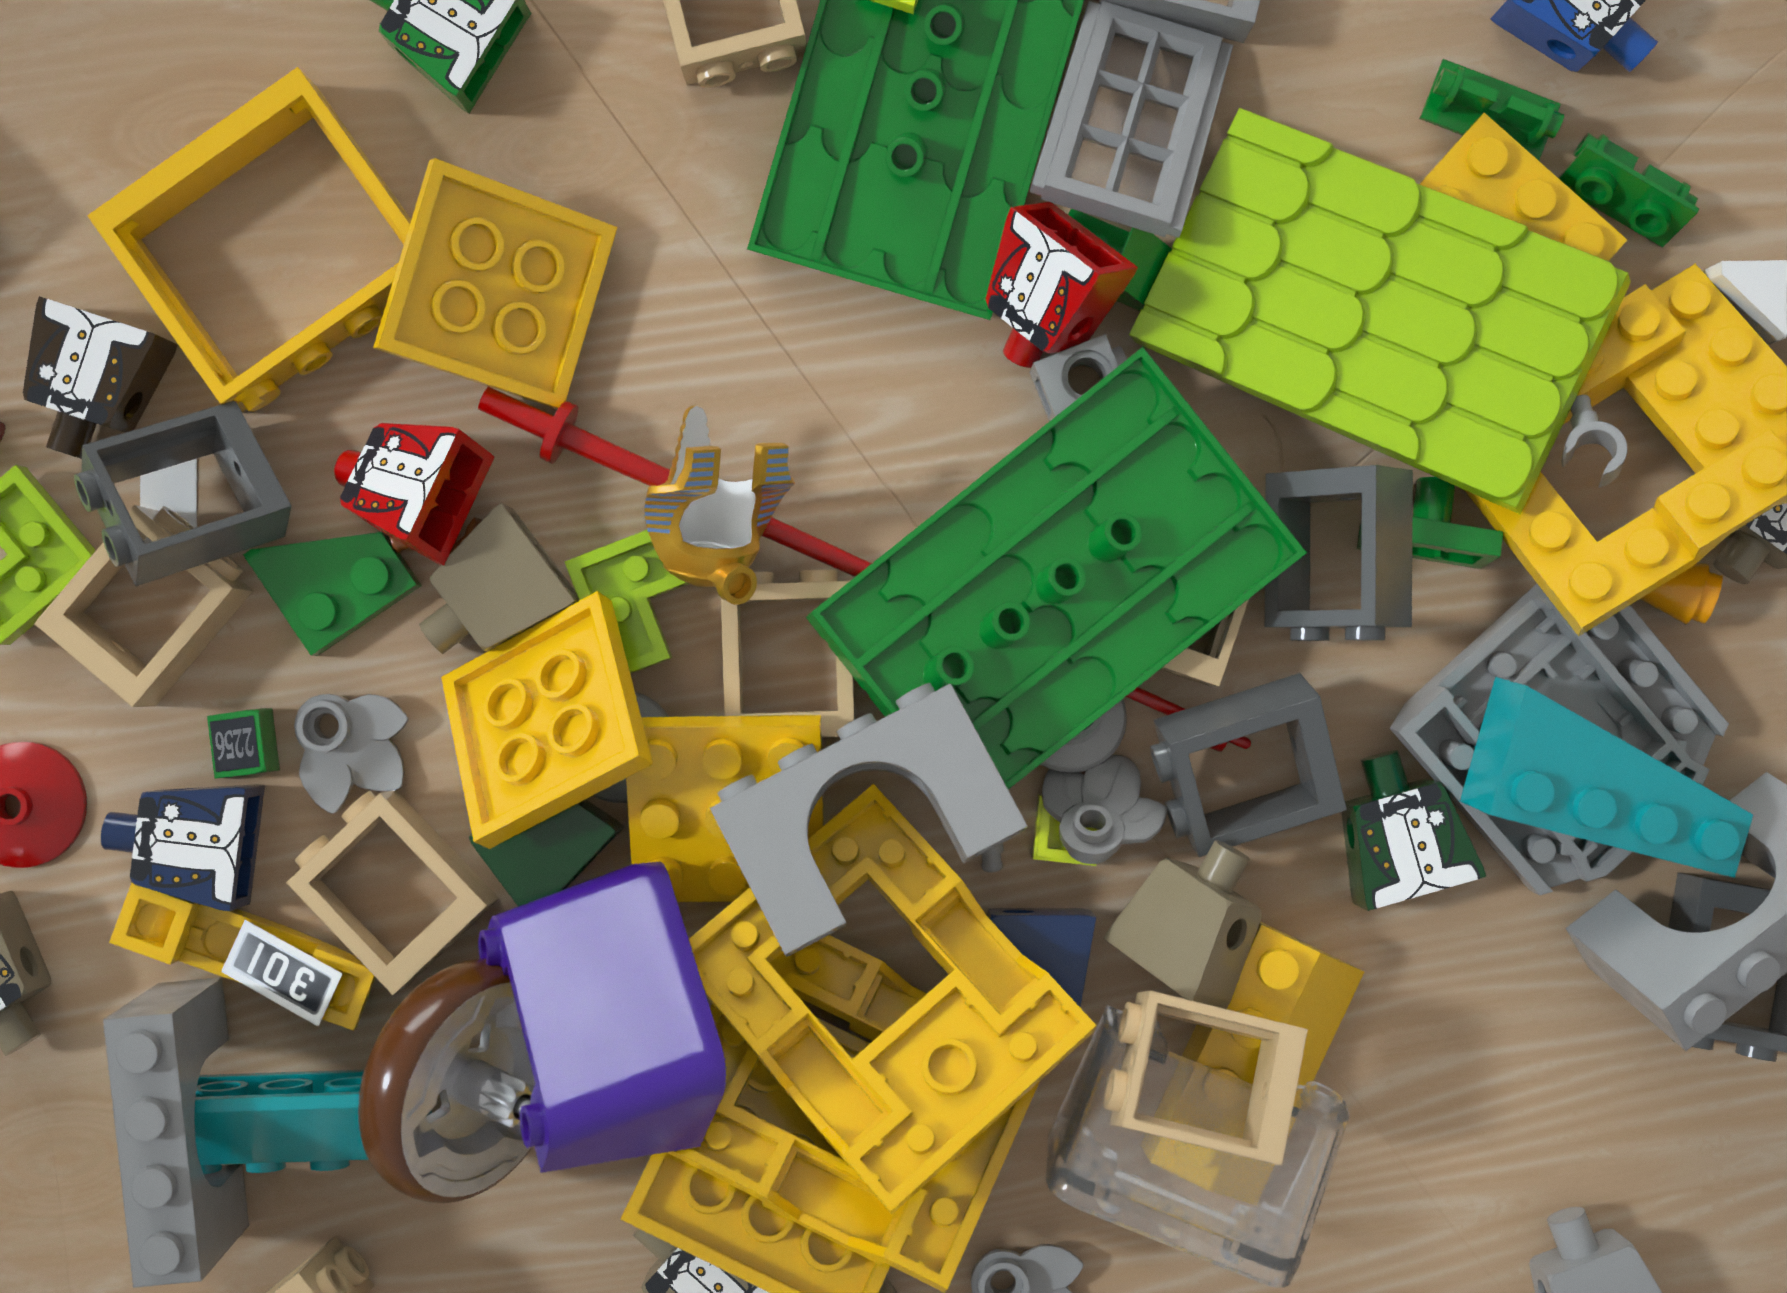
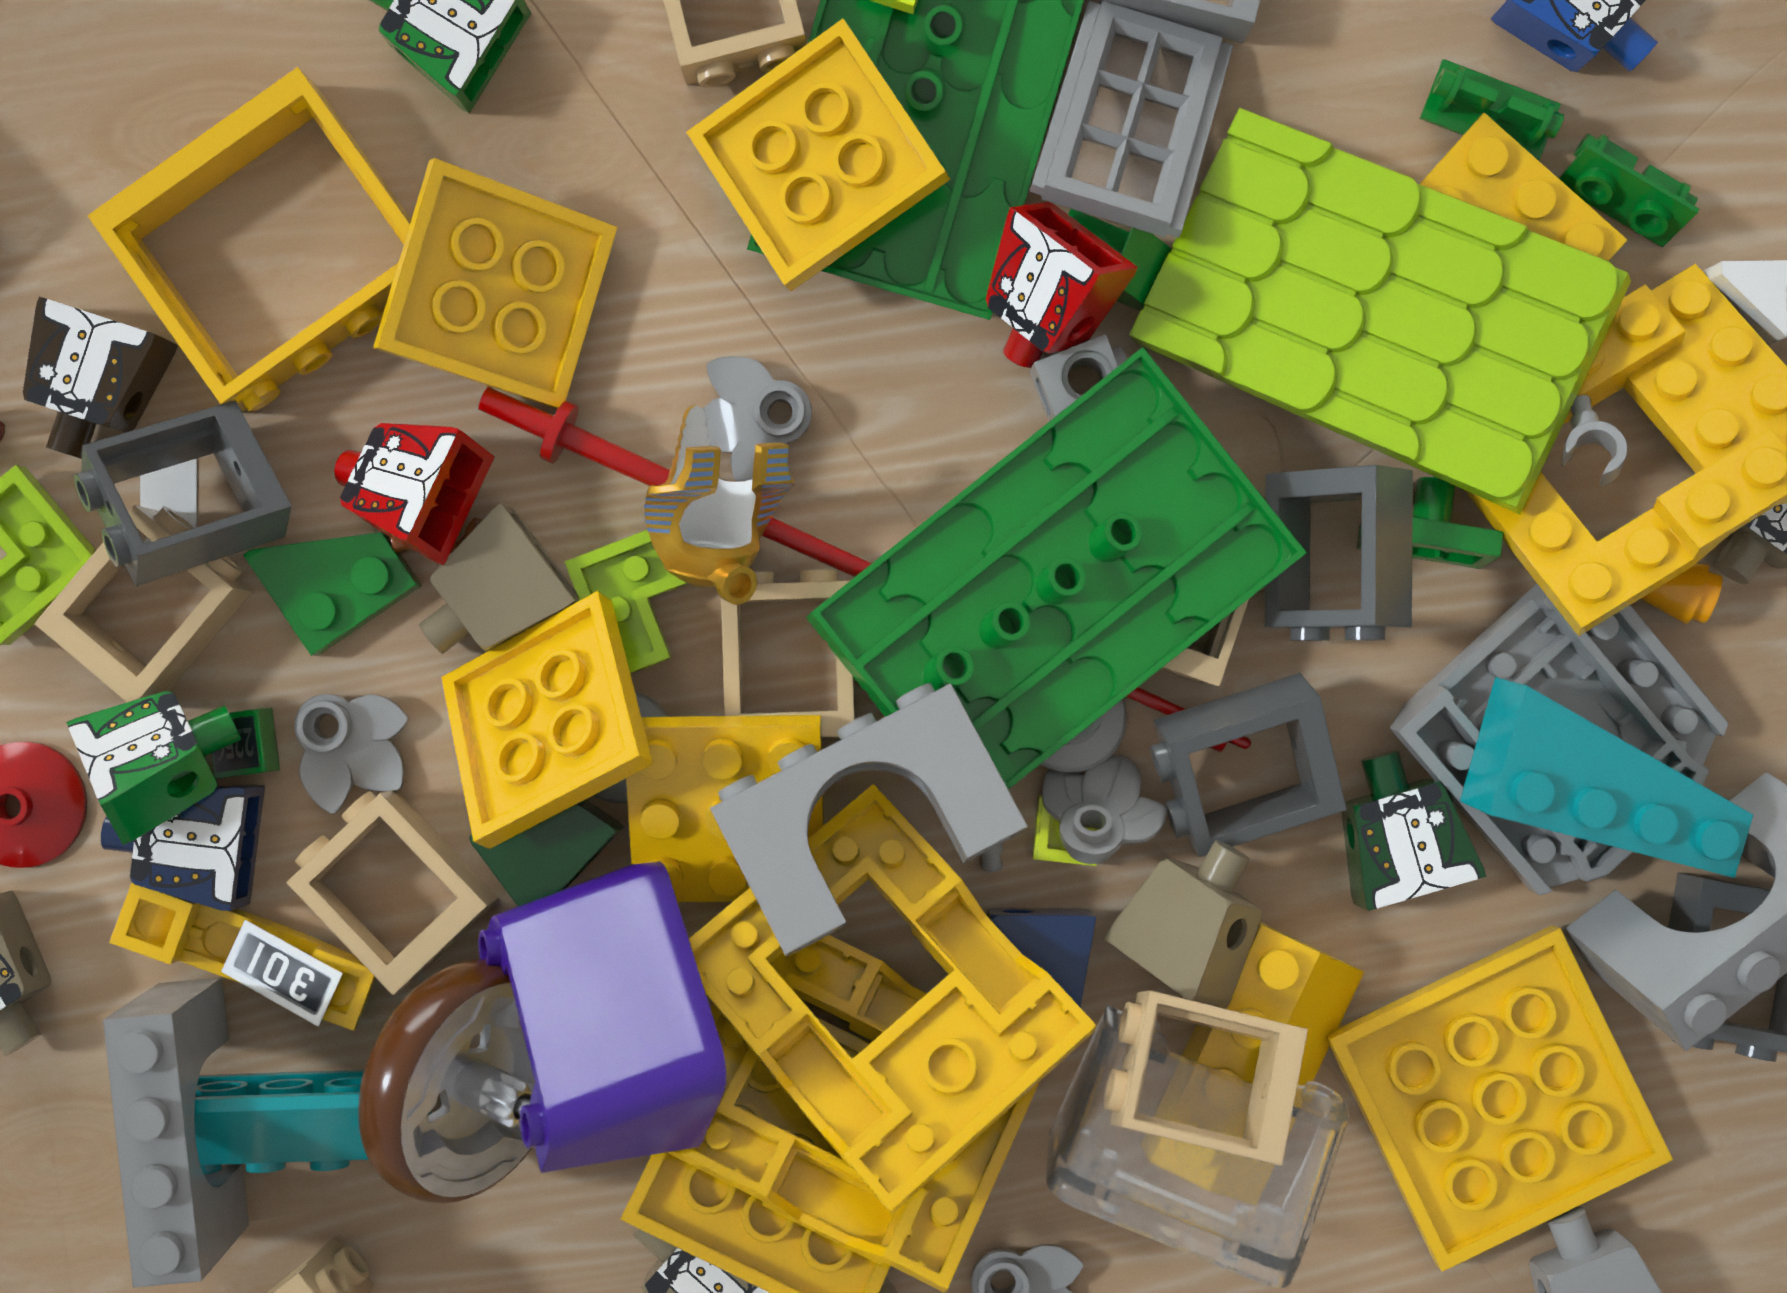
none -> torso [66,691,241,845]
none -> yellow plate [686,19,950,291]
none -> light grey plate [703,356,812,481]
none -> yellow plate [1326,925,1673,1272]

